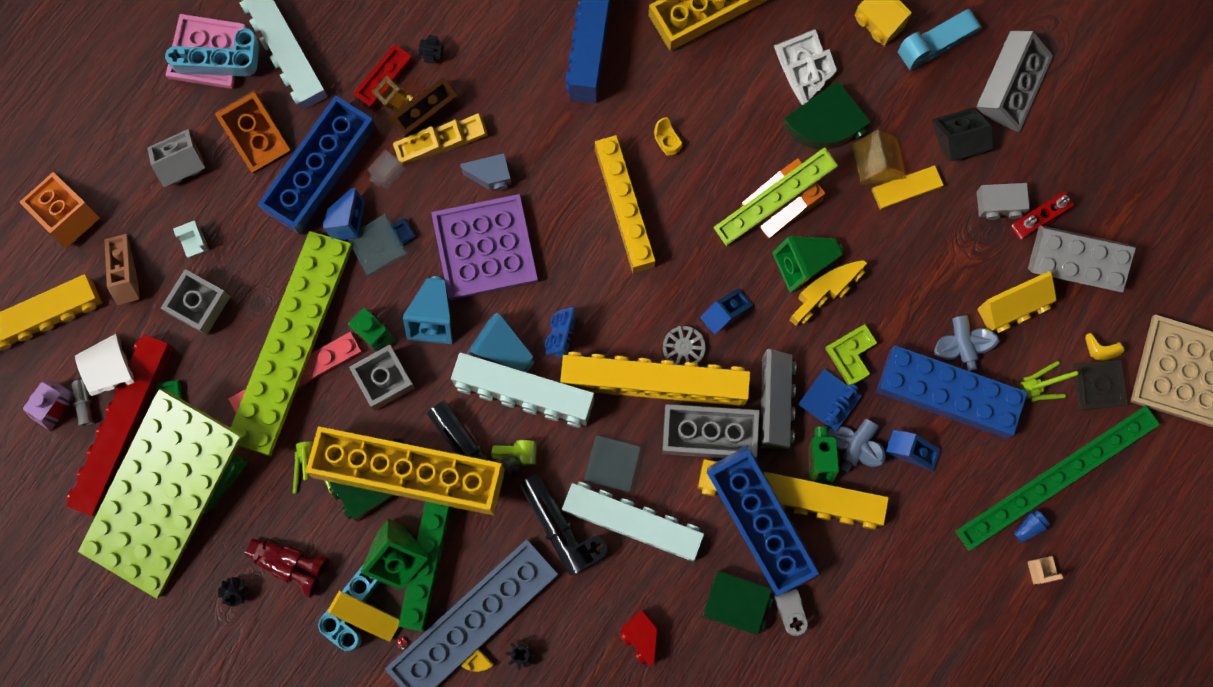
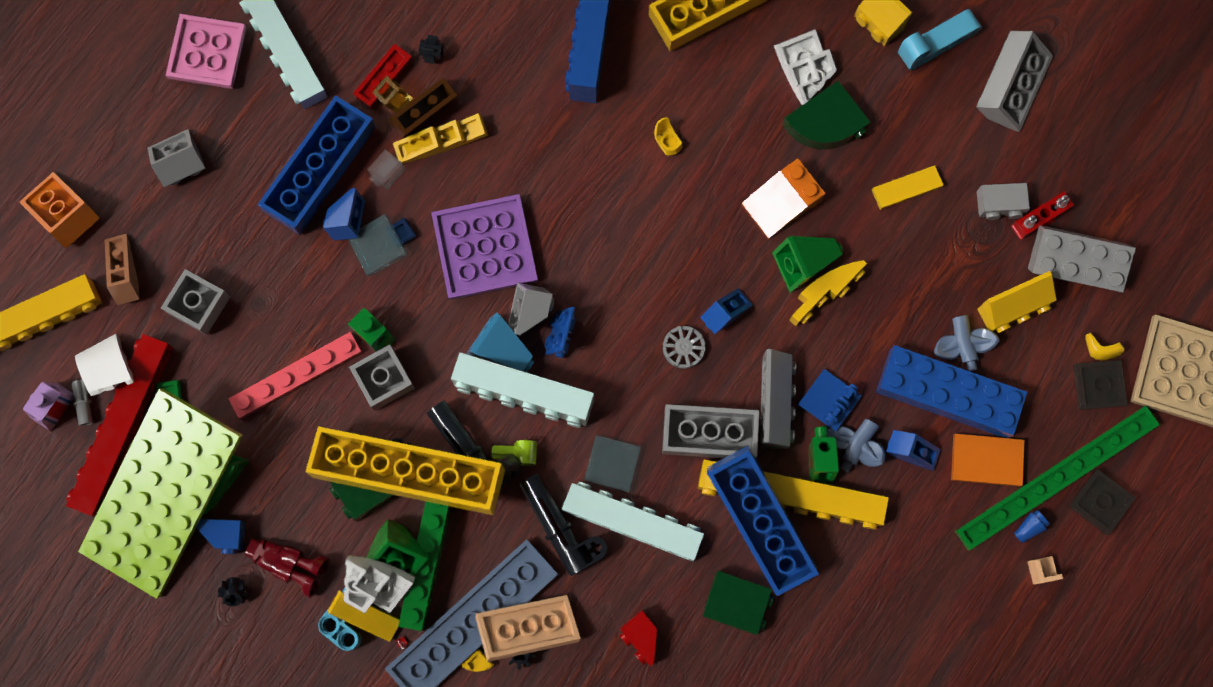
medium azure beam [165,28,259,76] -> none
light aqua panel [173,221,209,258] -> none
orange slope [215,90,290,172] -> none
lime plate [231,231,353,456] -> none
lime plant [293,441,332,494] -> none
dark azure slope [403,276,453,344] -> none
sand blue slope [460,153,512,191] -> none
yellow brick [560,352,750,407] -> none
yellow brick [595,135,655,274] -> none
lime tile [713,147,839,246] -> none
light grey piece [774,588,808,636] -> none
lime plate [825,324,877,386] -> none
clear yellow slope [853,130,906,184] -> none
pearl dark grey slope [932,107,993,161] -> none
lime plant [1020,361,1079,402] -> none
none -> blue slope [196,519,246,555]
none -> white slope [344,556,415,613]
none -> light nougat plate [475,595,581,662]
none -> light grey slope [508,282,554,335]
none -> orange tile [951,434,1024,487]
none -> clear smoke plate [1068,469,1136,535]

